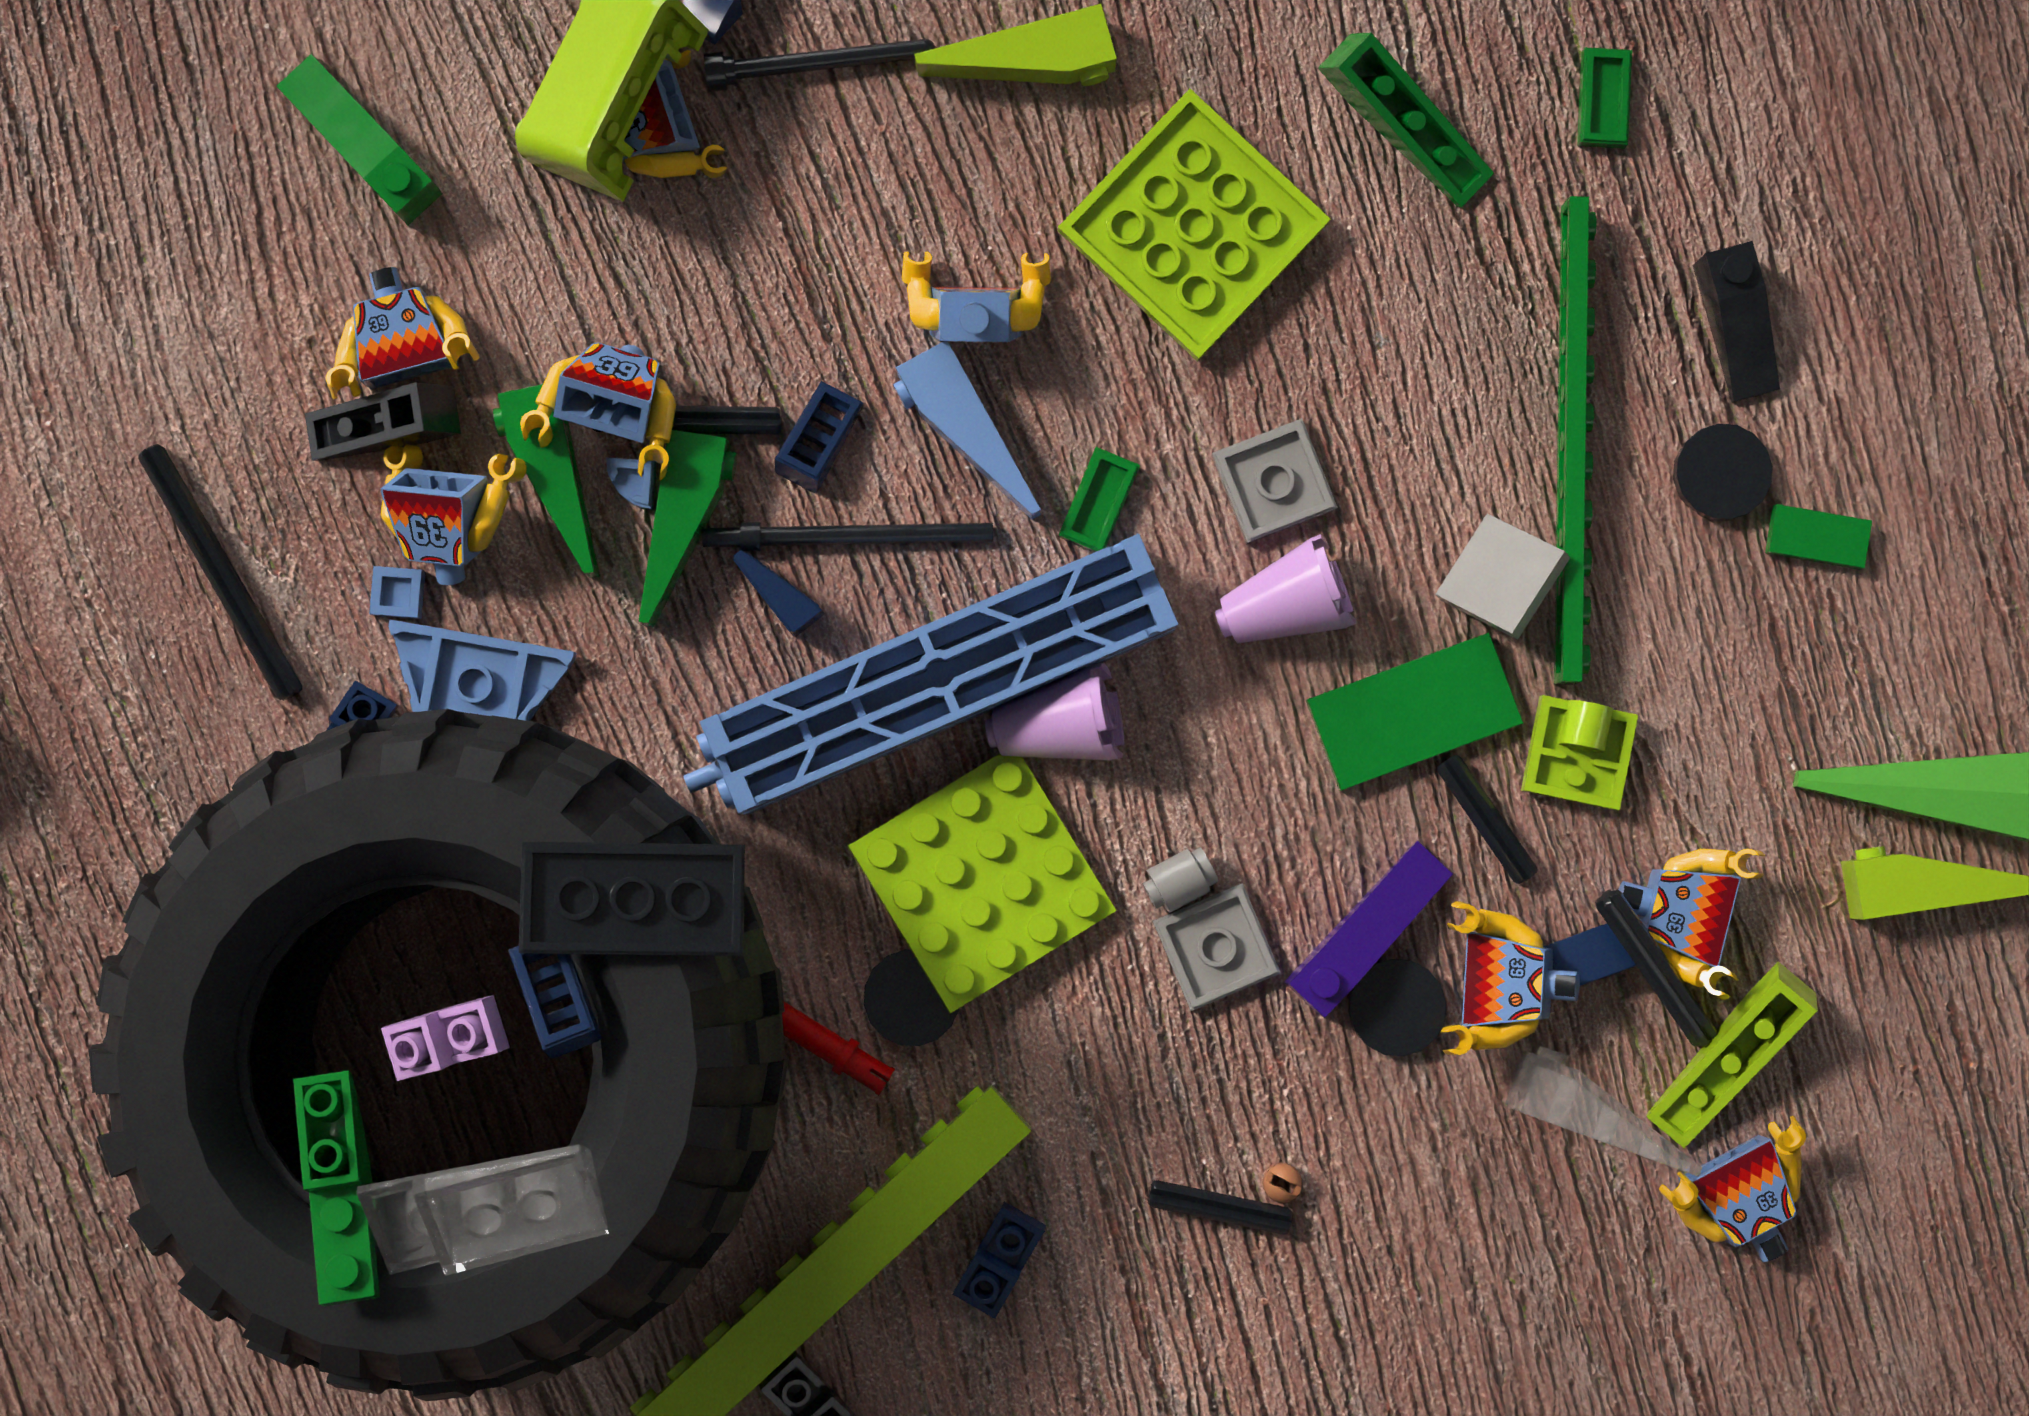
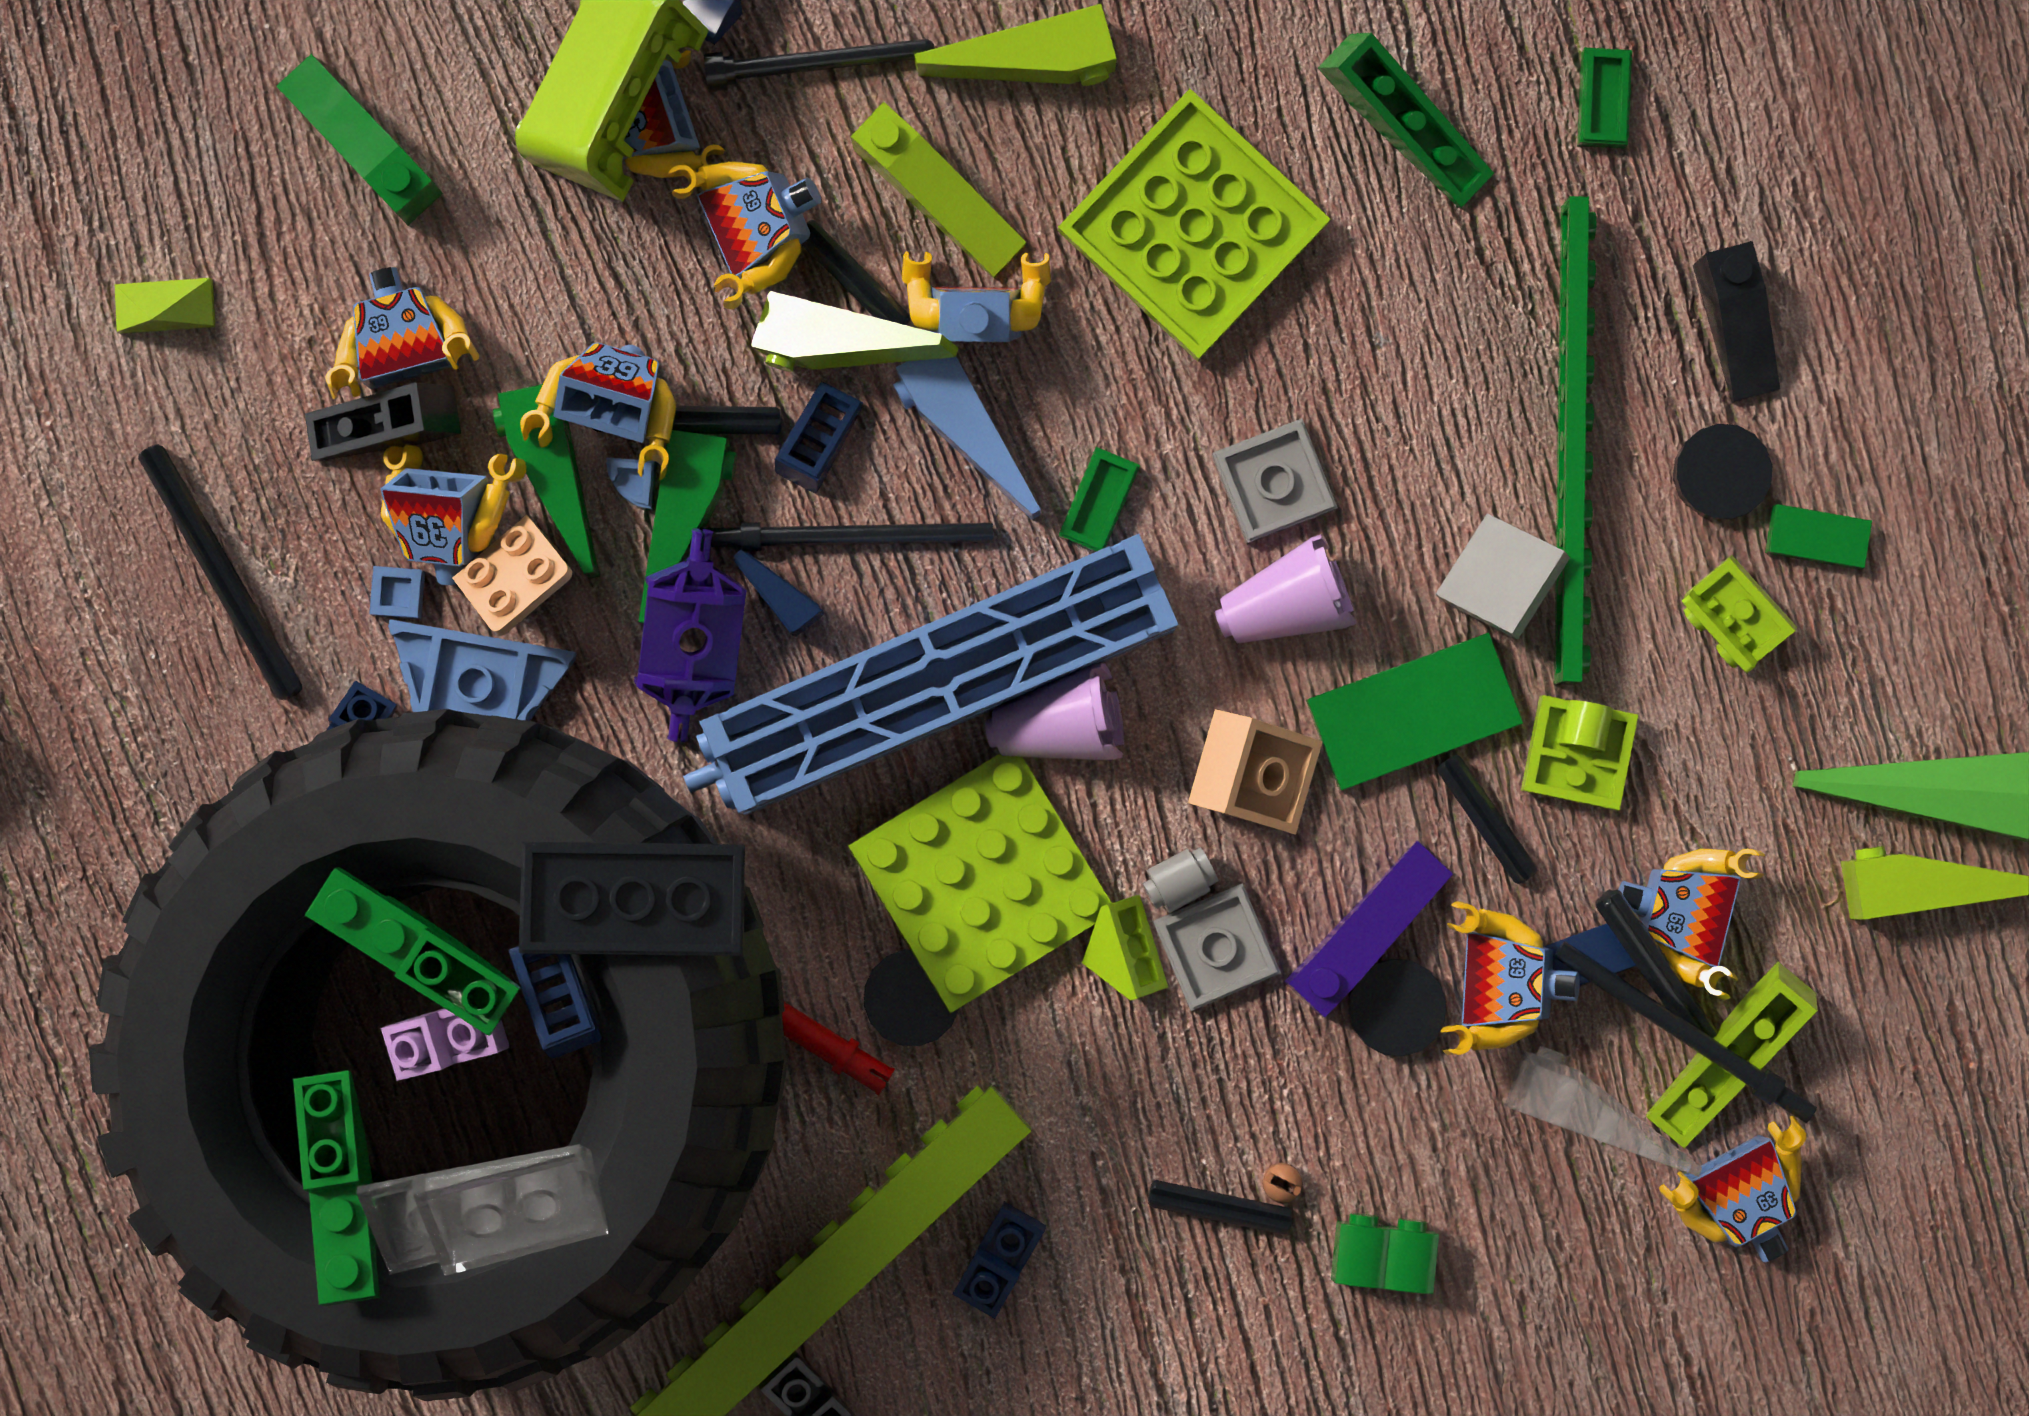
none -> lime slope [114,278,215,334]
none -> green slope [305,867,521,1036]
none -> light nougat bracket [452,515,572,636]
none -> dark purple plate [634,528,747,742]
none -> torso [668,161,821,310]
none -> slope [751,291,959,372]
none -> black axle [801,220,910,325]
none -> lime slope [851,101,1027,279]
none -> lime slope [1082,894,1168,1001]
none -> light nougat slope [1188,709,1323,835]
none -> green brick [1331,1213,1439,1294]
none -> black bar [1554,941,1817,1123]
none -> lime bracket [1682,555,1797,673]

